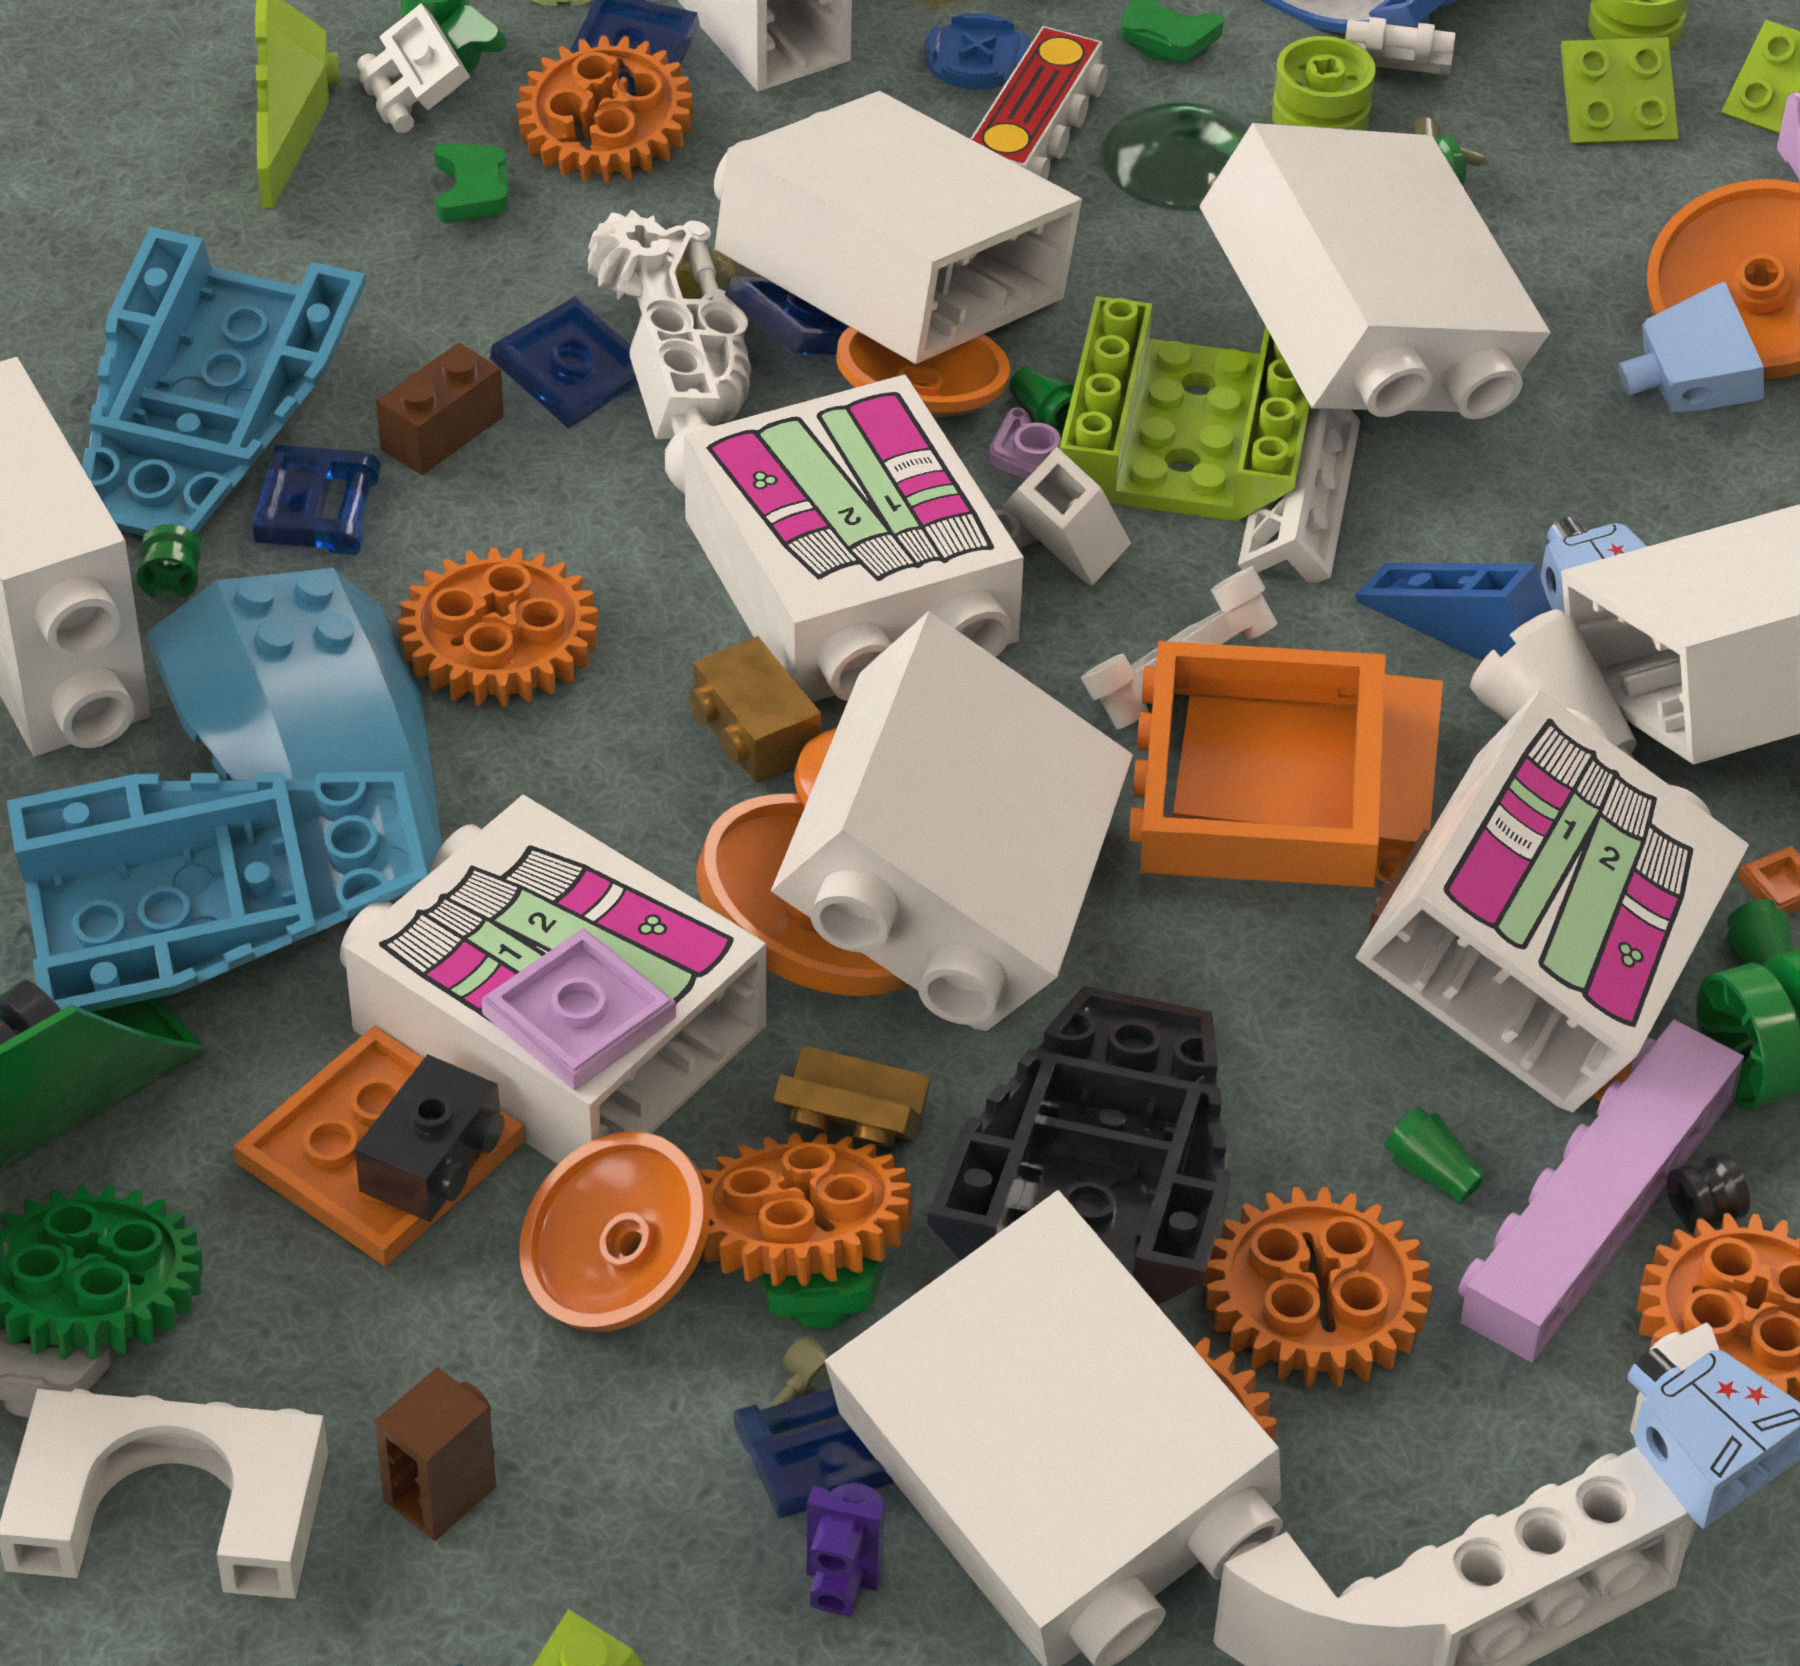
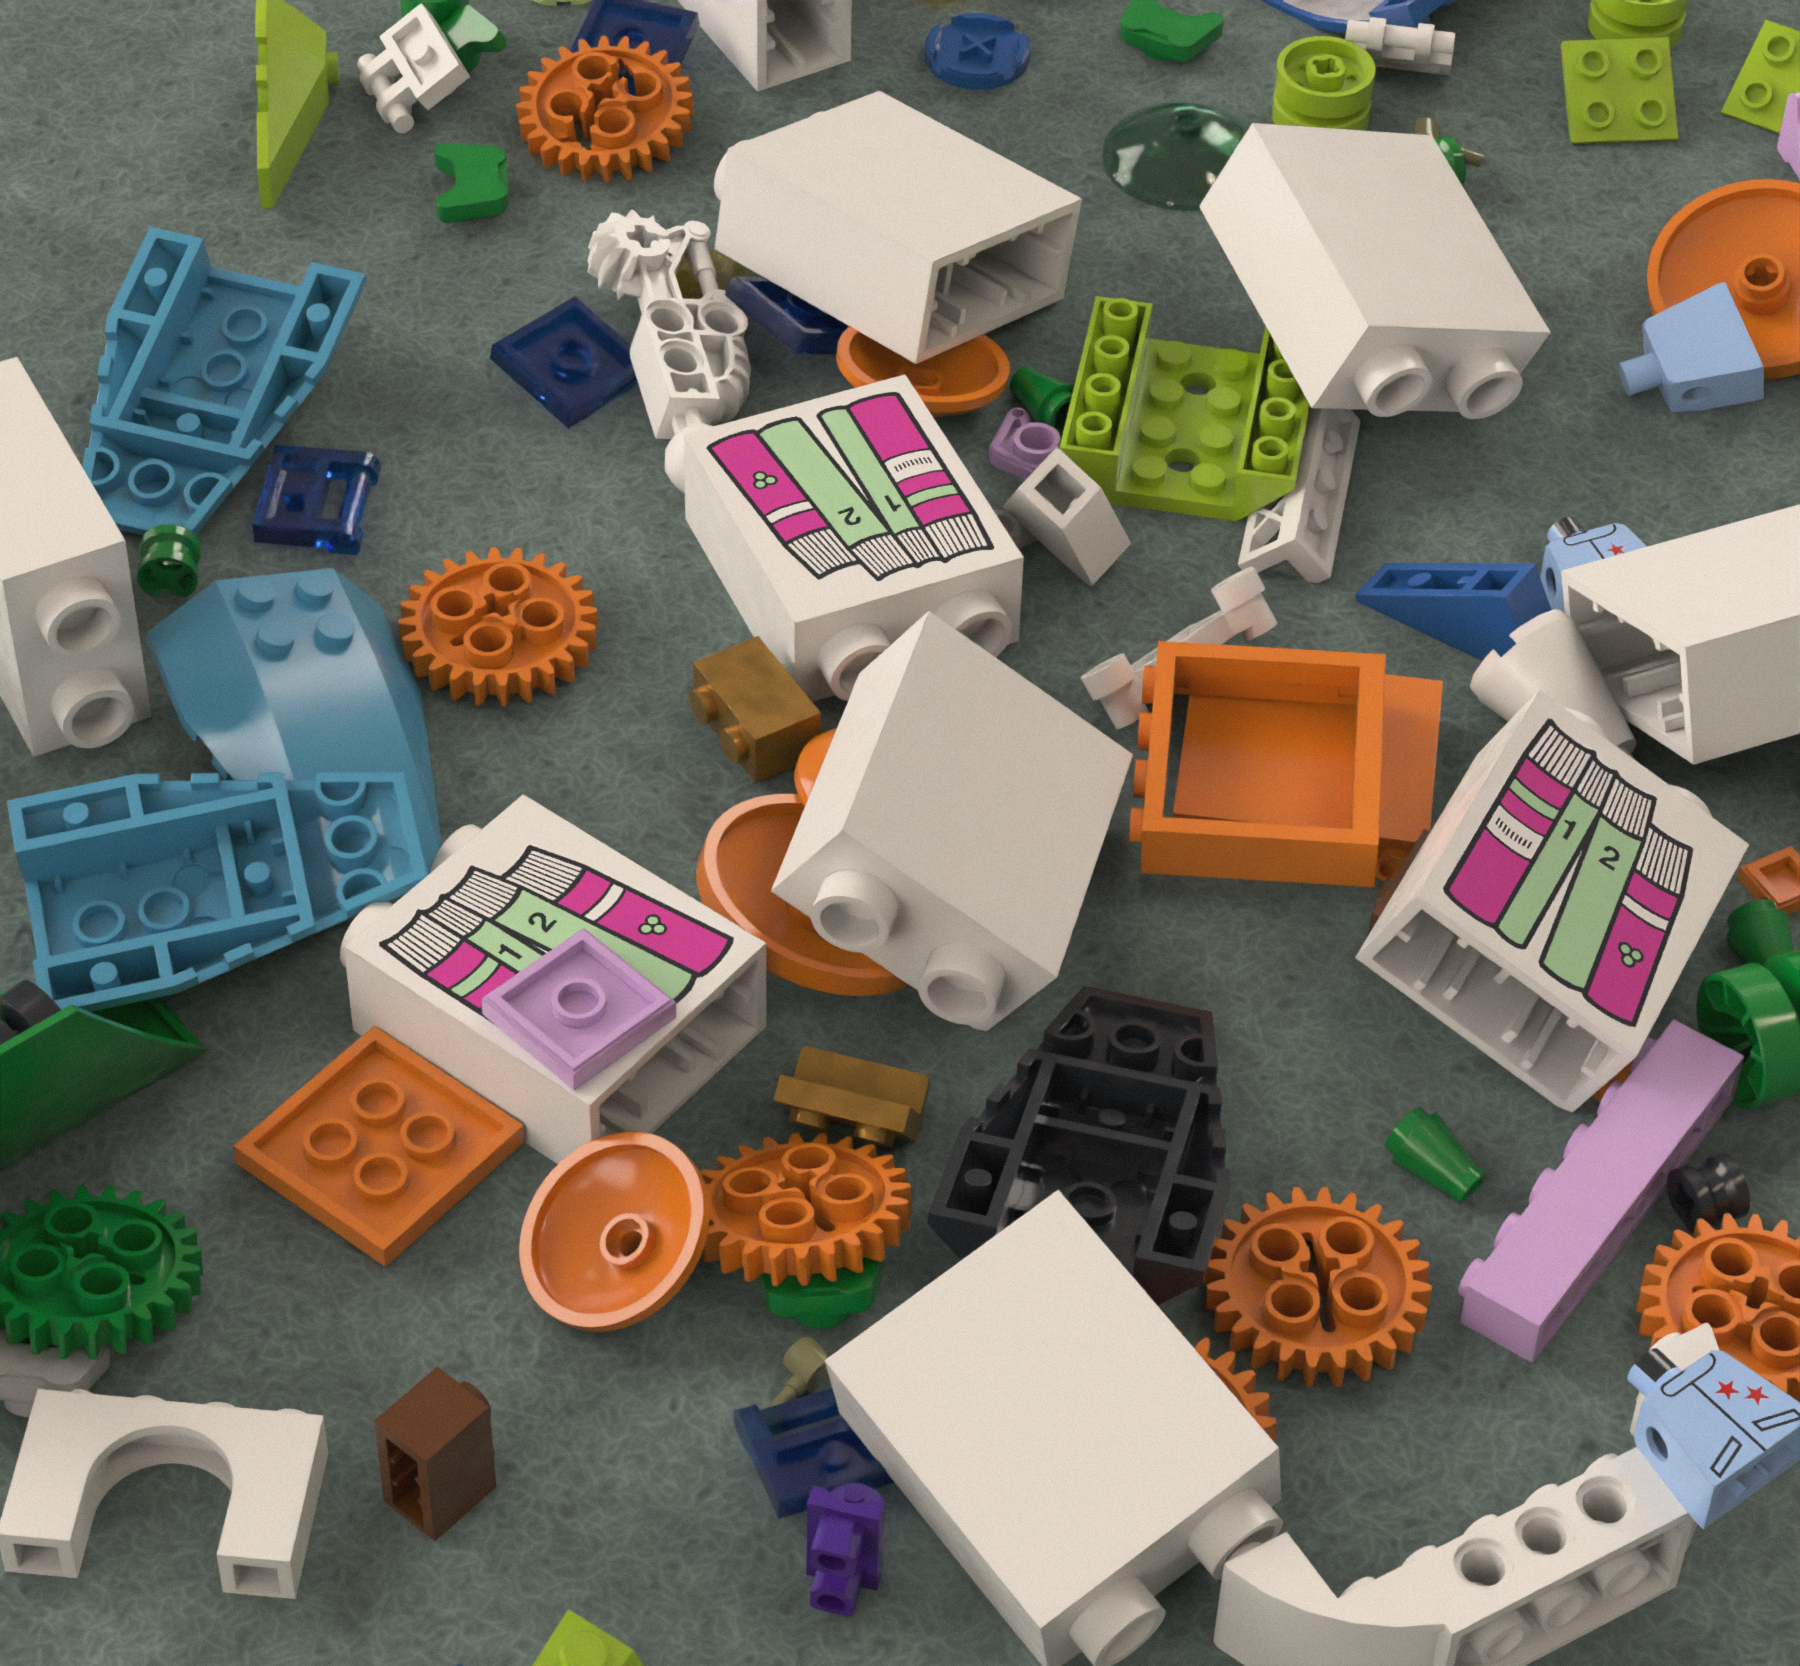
black brick [354,1054,505,1222] -> none
reddish brown brick [376,342,504,475] -> none
brick [970,26,1108,180] -> none

